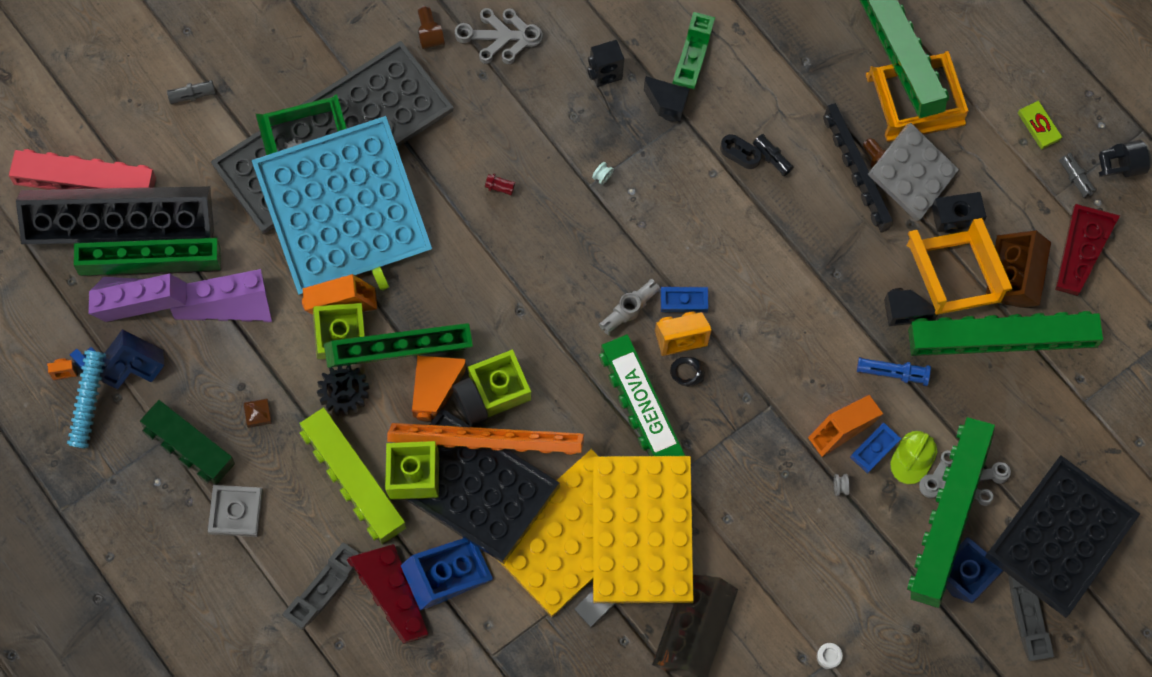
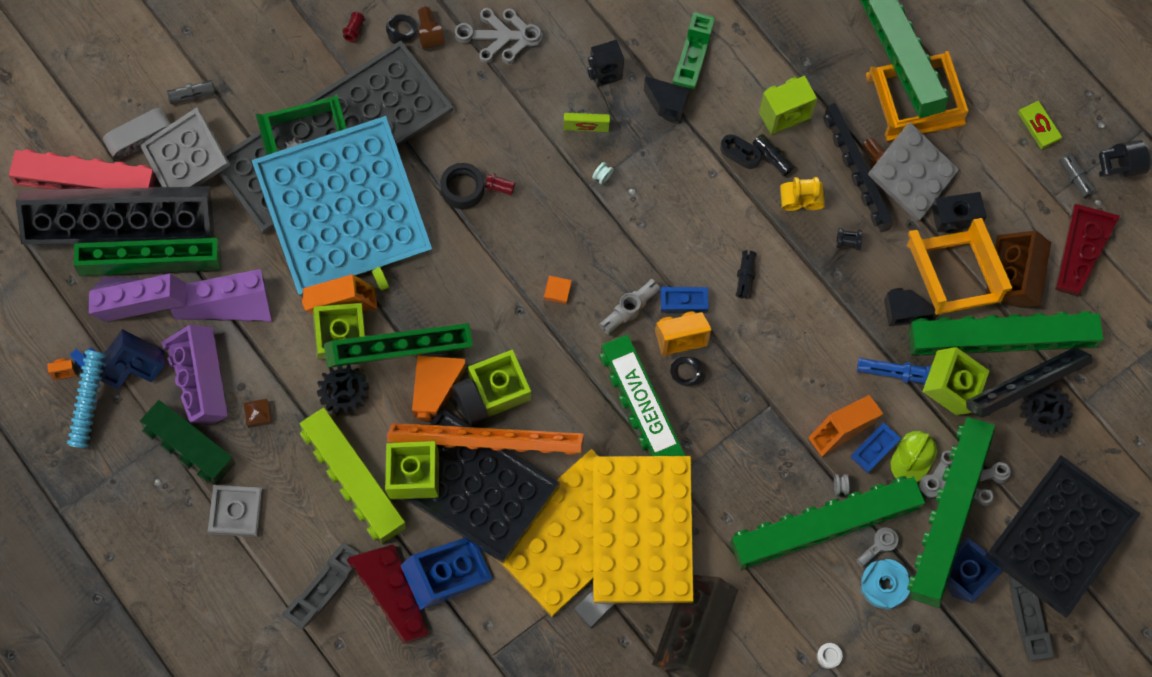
none -> light grey beam [103,108,171,160]
none -> light grey plate [140,107,230,187]
none -> medium lavender wedge [161,325,228,425]
none -> dark red pin [342,12,365,42]
none -> black piece [386,14,417,44]
none -> black tyre [440,163,484,209]
none -> orange tile [544,275,572,304]
none -> lime tile [563,113,610,132]
none -> green brick [730,476,925,570]
none -> black pin [735,250,757,299]
none -> lime brick [759,76,817,135]
none -> yellow piece [780,177,825,211]
none -> black bush [836,228,862,251]
none -> light grey plate [856,527,898,567]
none -> medium azure plate [860,559,910,610]
none -> lime brick [922,347,989,415]
none -> black plate [966,347,1092,418]
none -> black gear [1020,385,1073,437]

